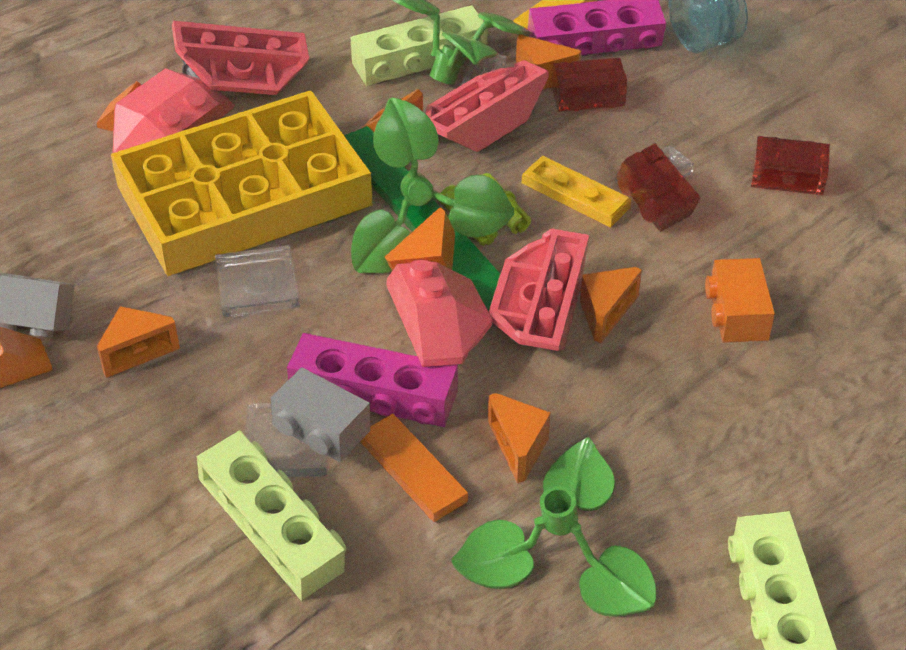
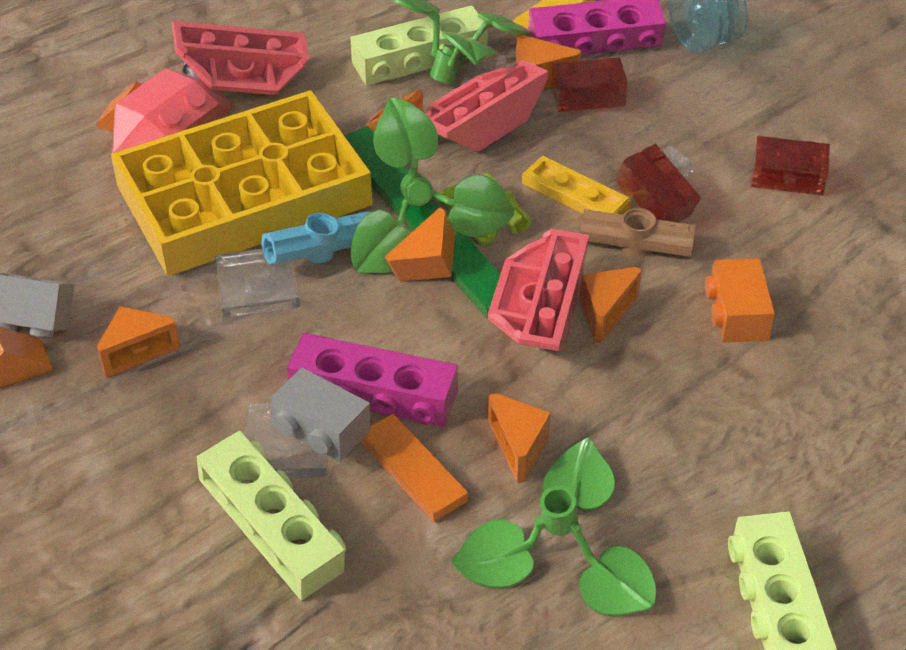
coral wedge [386,260,492,367] -> none
none -> medium azure piece [261,211,370,265]
none -> medium nougat piece [580,208,696,258]

